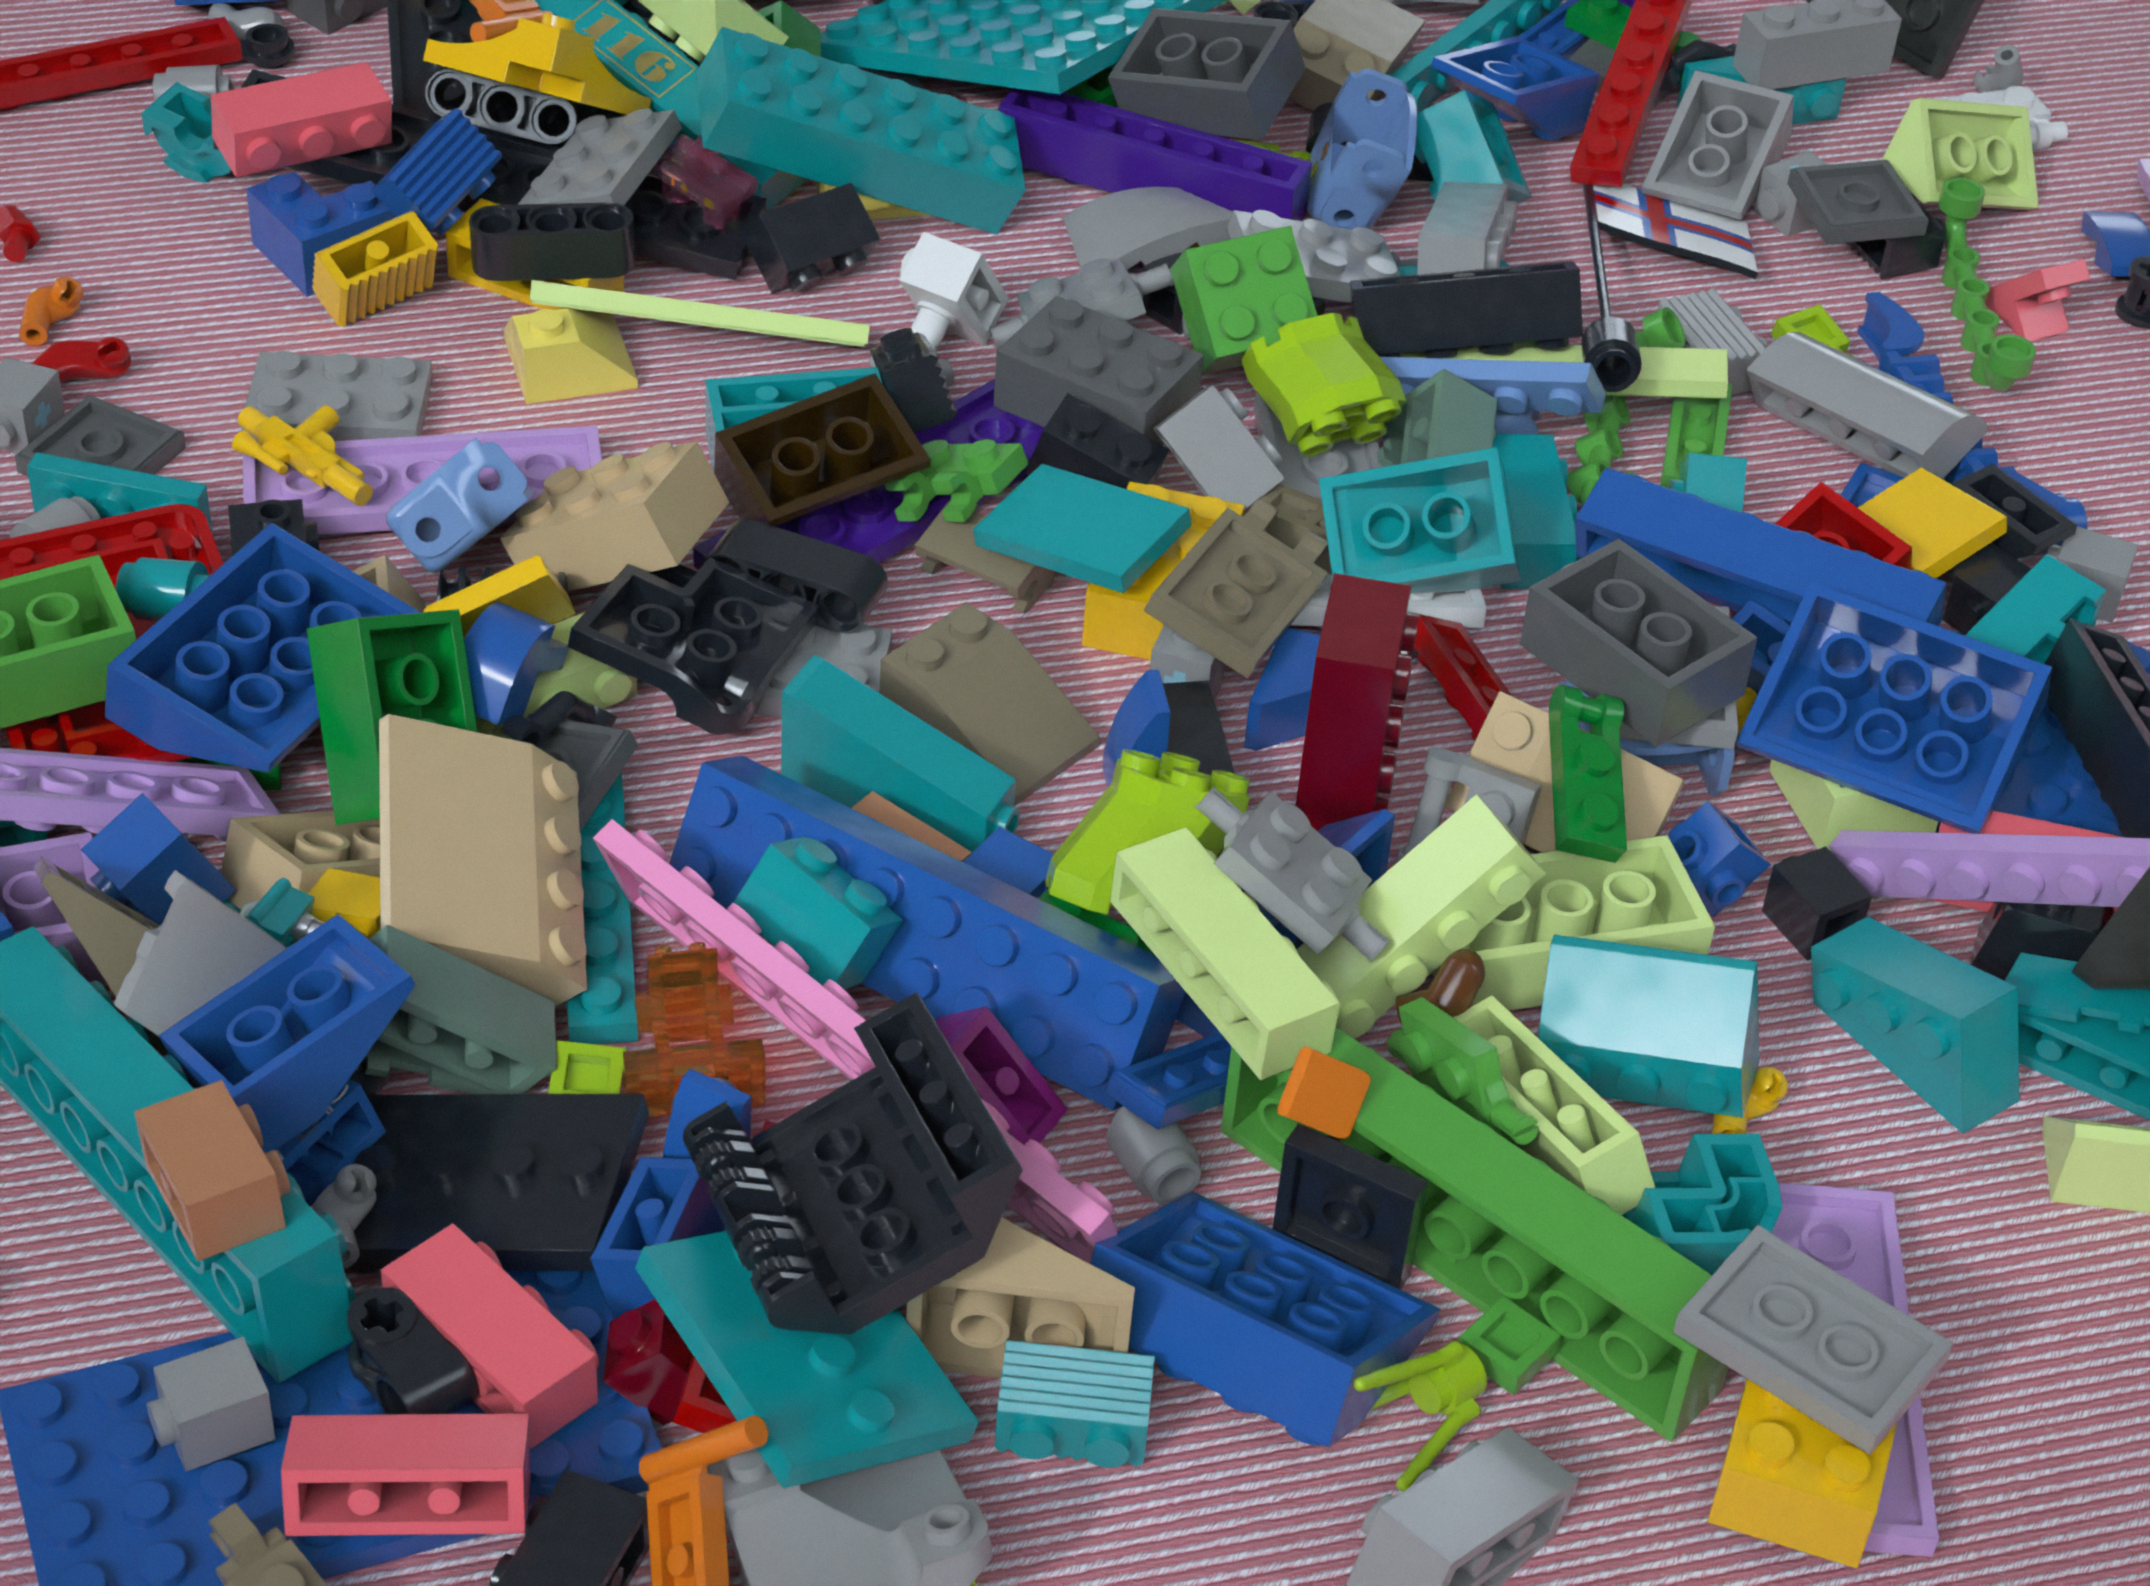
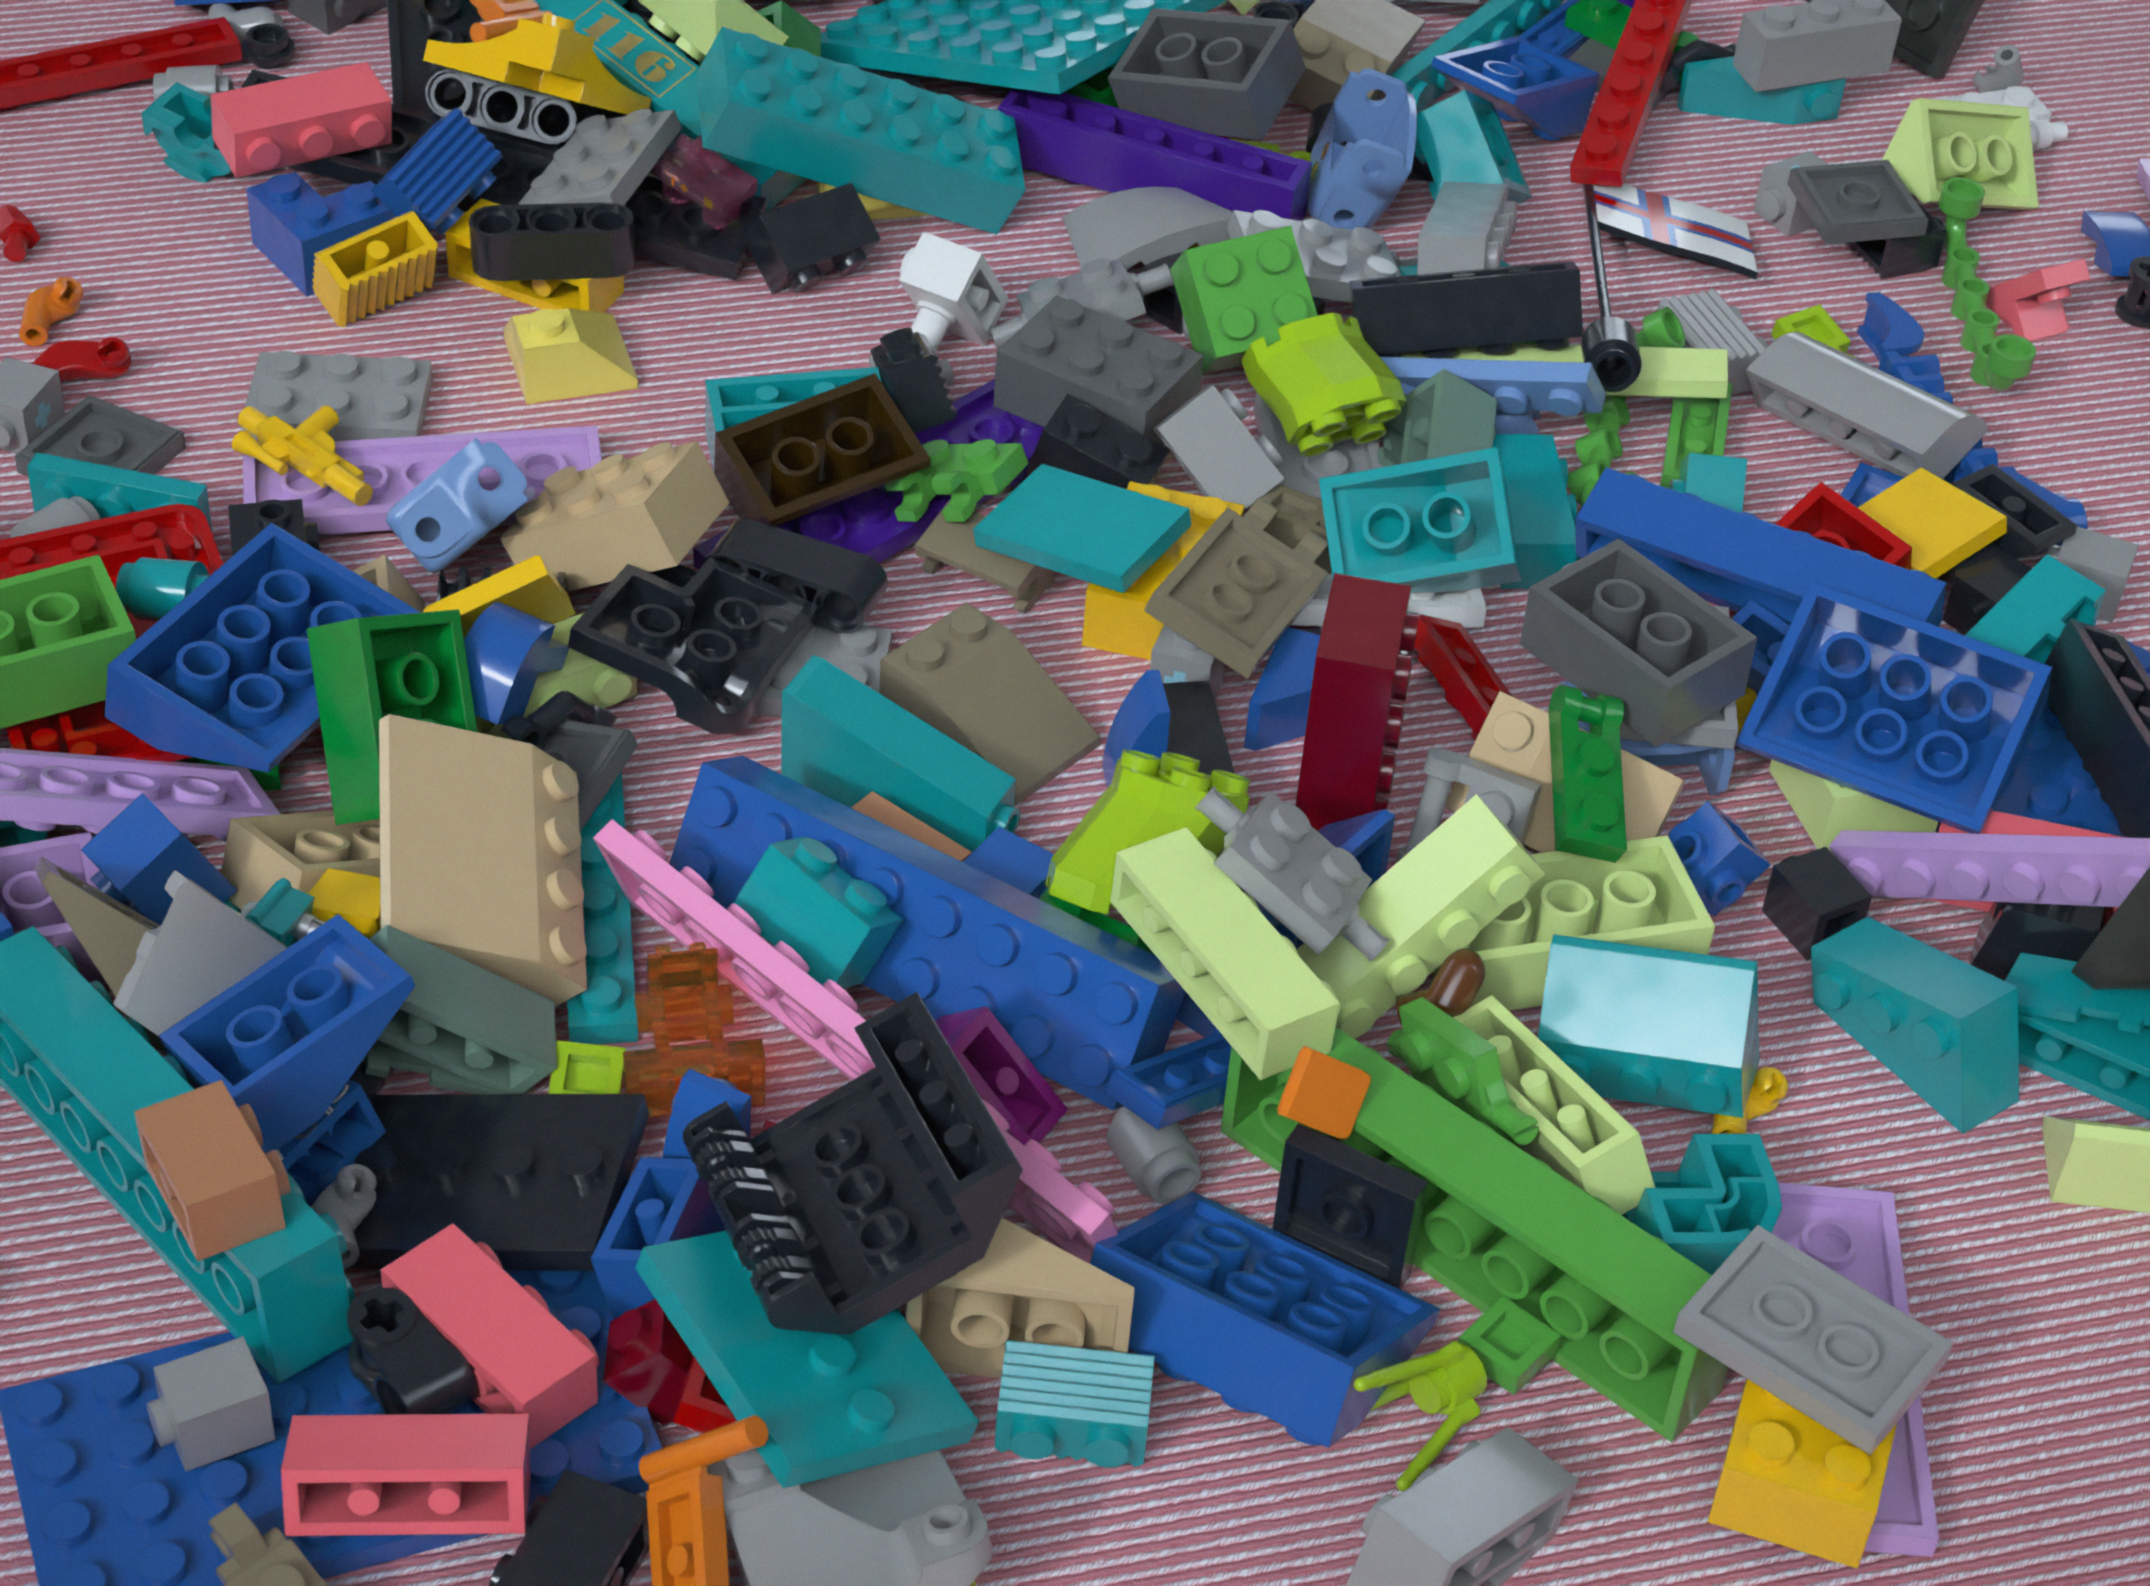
yellowish green tile [530,280,870,347] -> none
light grey slope [1642,70,1794,220] -> none

